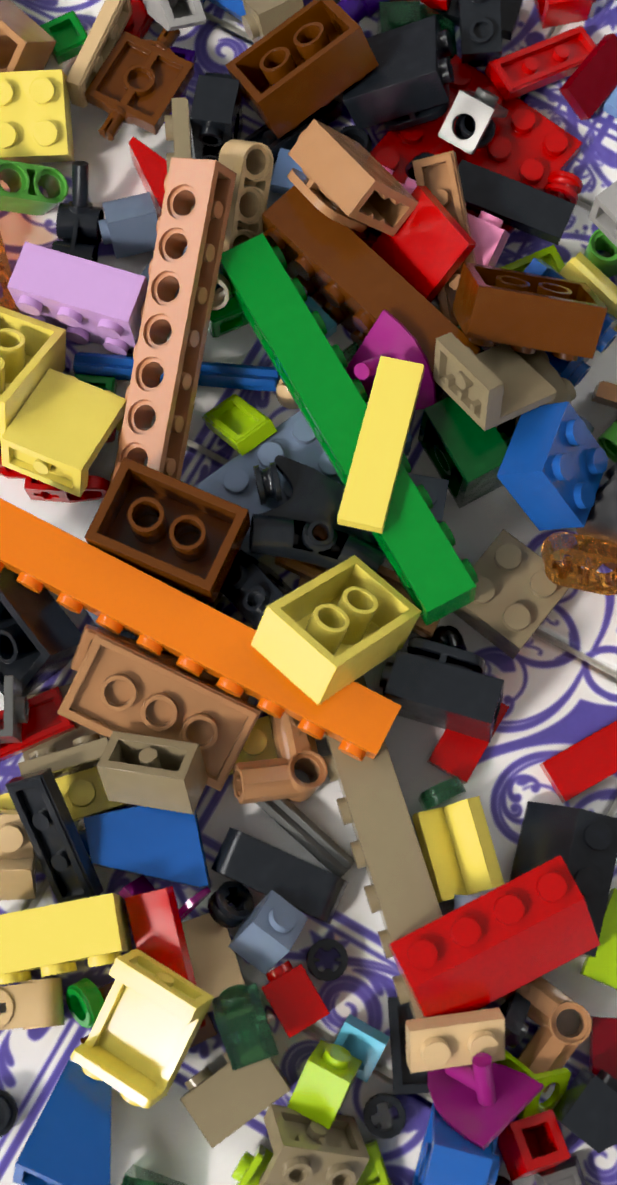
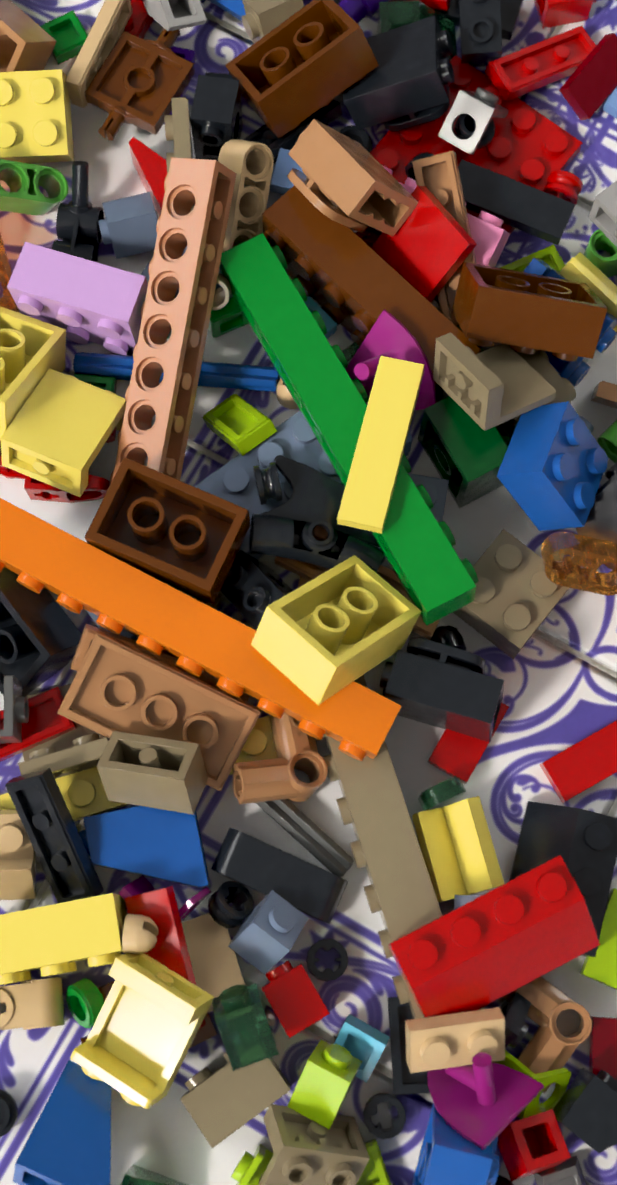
none -> tan hinge [122,914,159,954]

